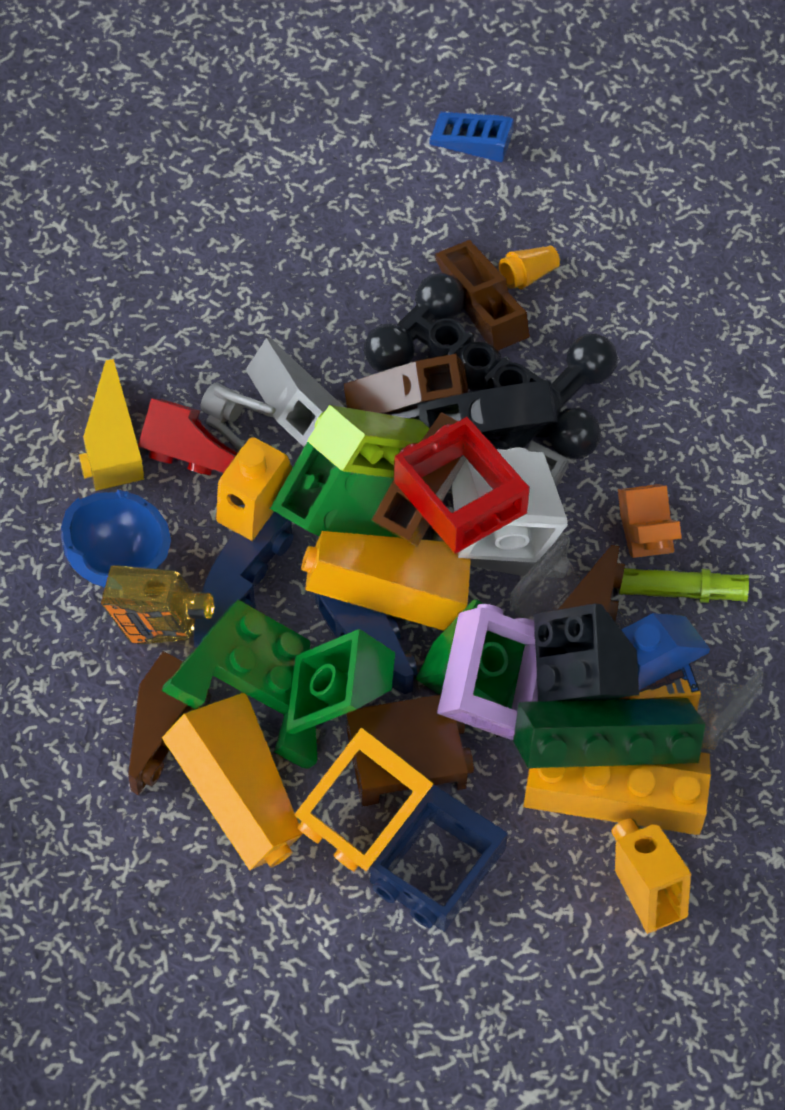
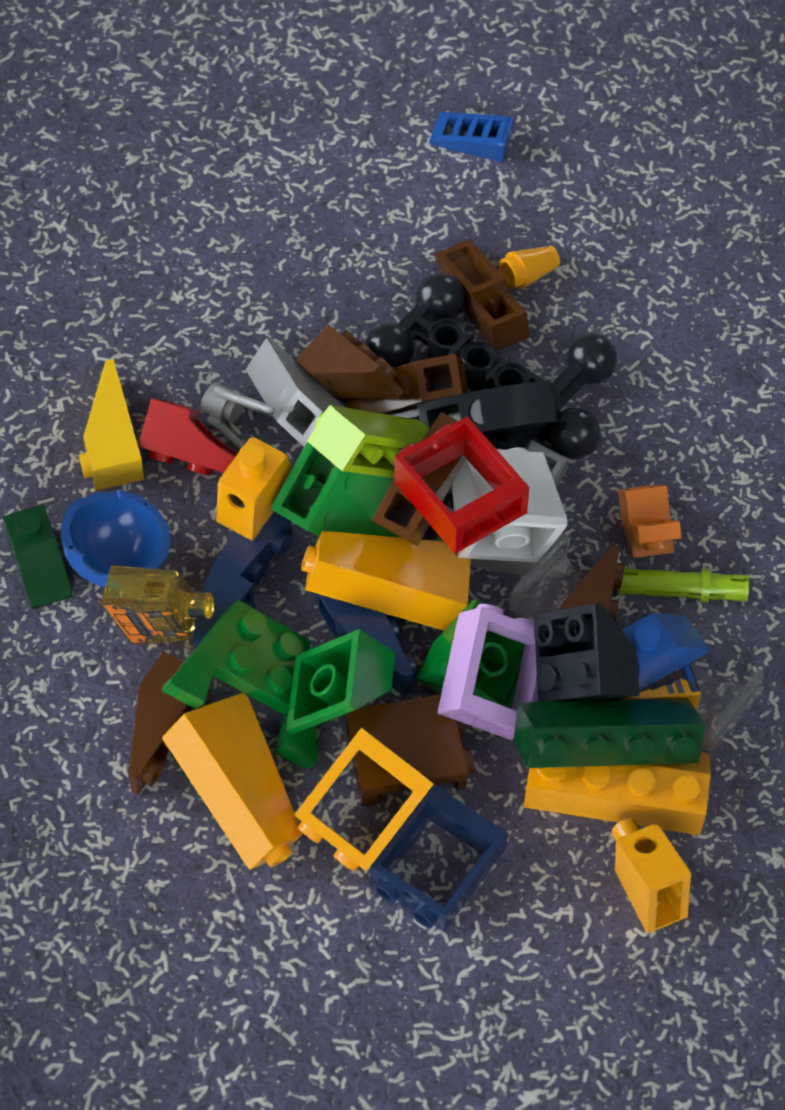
none -> dark green slope [2,504,73,609]
none -> reddish brown slope [295,324,404,398]

